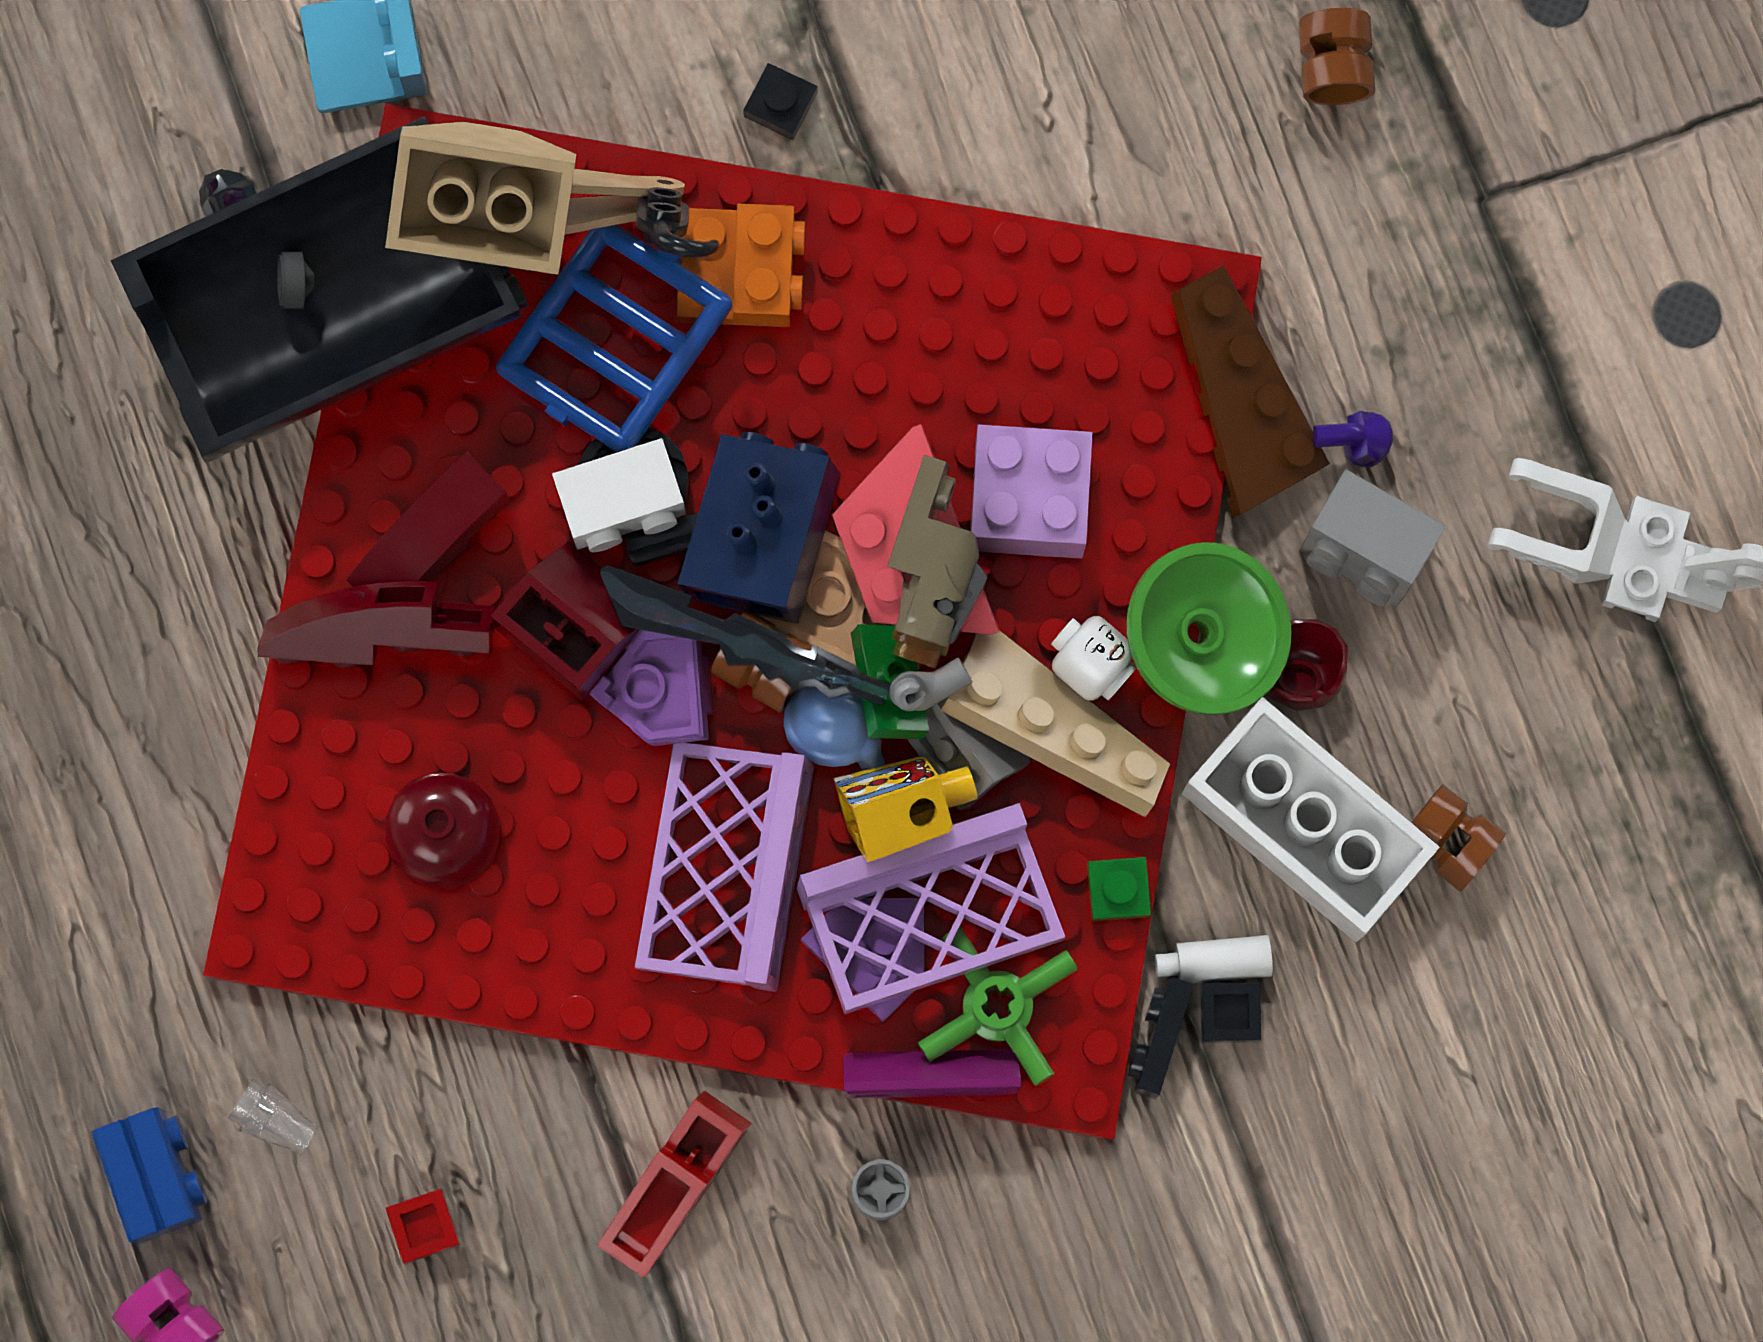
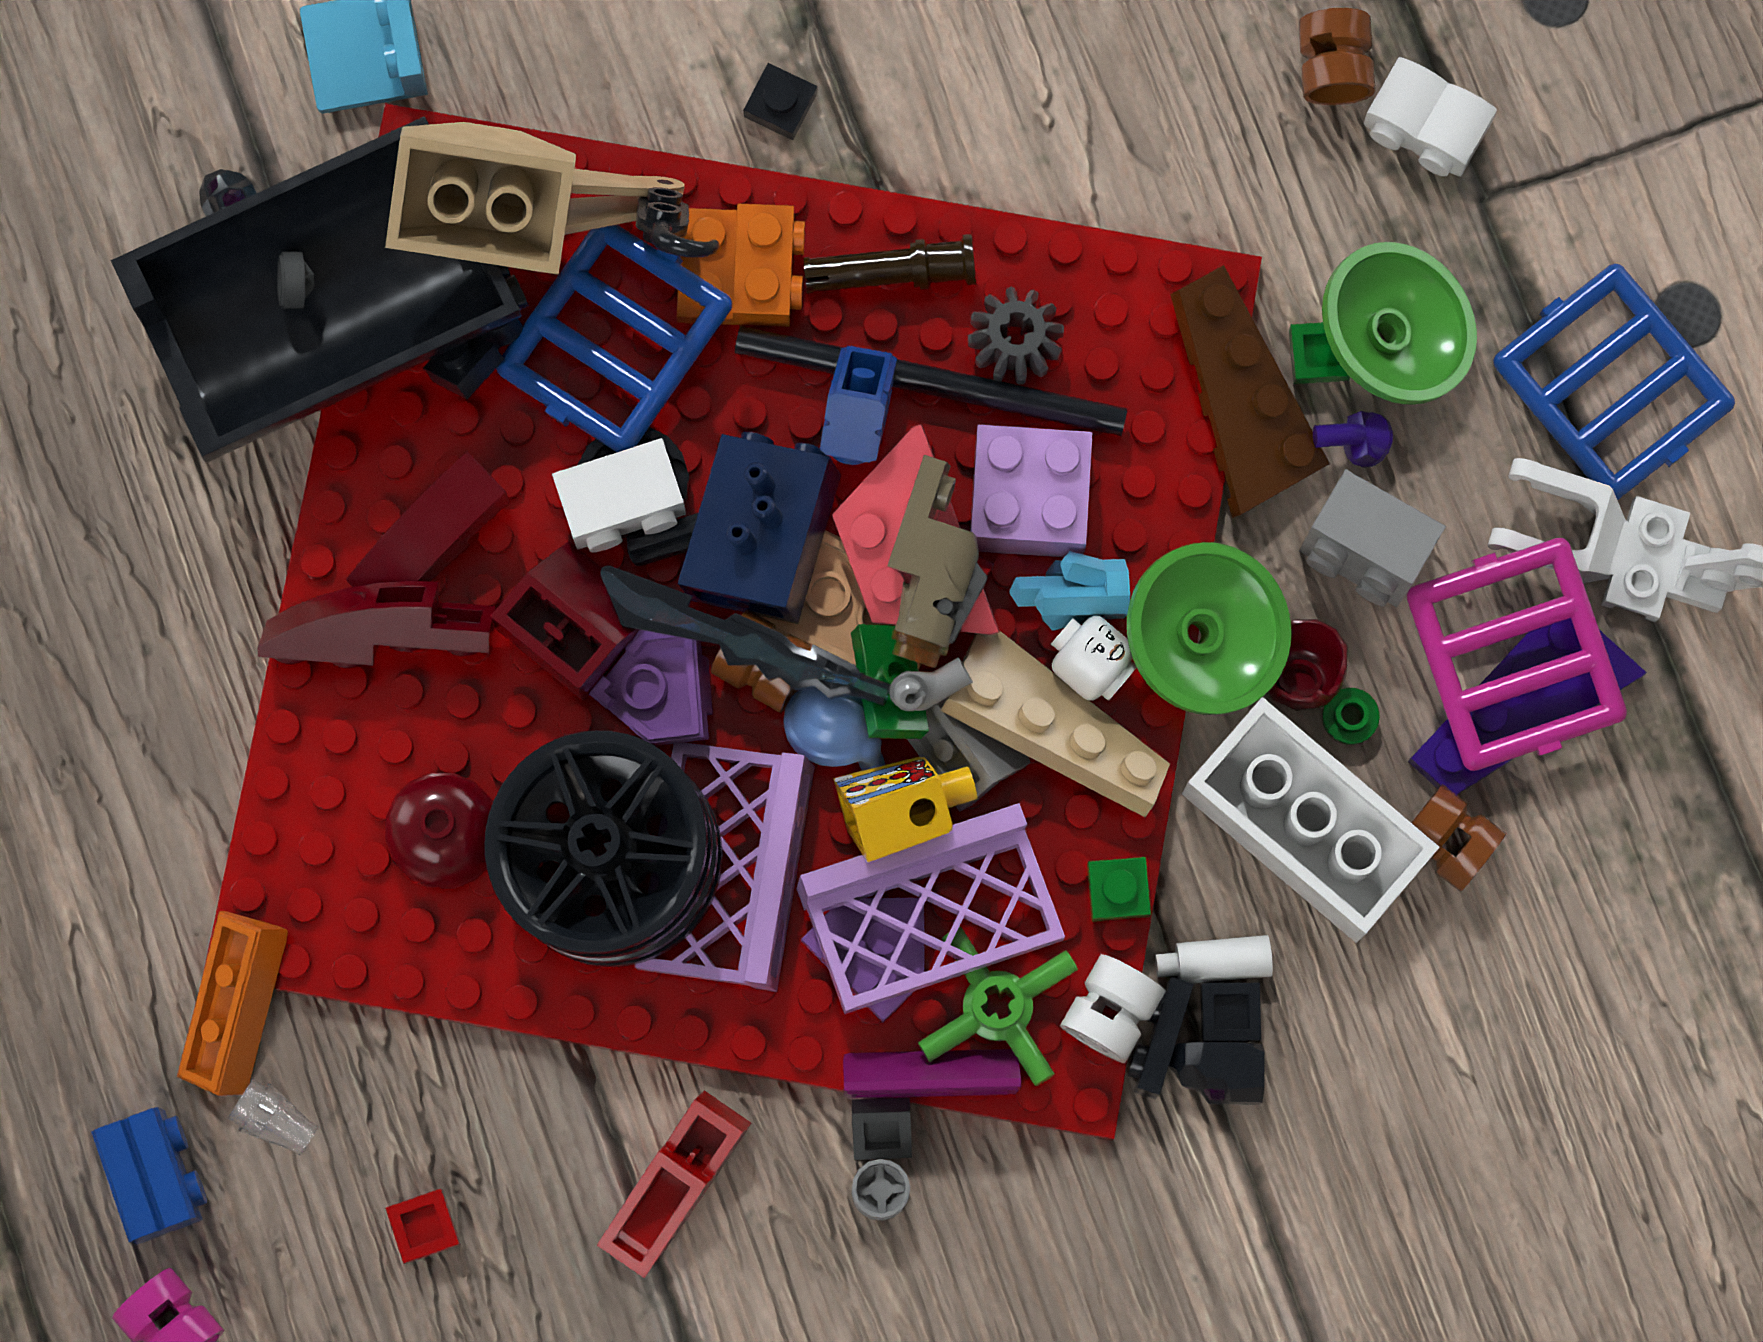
none -> orange slope [177,911,288,1096]
none -> black plate [423,319,524,400]
none -> black wheel [484,730,723,967]
none -> black piece [735,326,1127,436]
none -> dark brown pin [804,234,976,294]
none -> blue brick [820,345,897,465]
none -> dark grey plate [852,1097,912,1160]
none -> dark grey gear [968,286,1064,385]
none -> medium azure rock [1009,551,1130,631]
none -> white wheel [1060,954,1166,1063]
none -> black rock [1169,1042,1264,1105]
none -> green plate [1289,322,1351,384]
none -> bright green dish [1322,242,1477,405]
none -> green plate [1322,688,1380,745]
none -> white brick [1364,57,1497,177]
none -> dark pink bar [1407,538,1627,771]
none -> dark purple wing [1408,618,1647,795]
none -> blue bar [1493,264,1735,500]

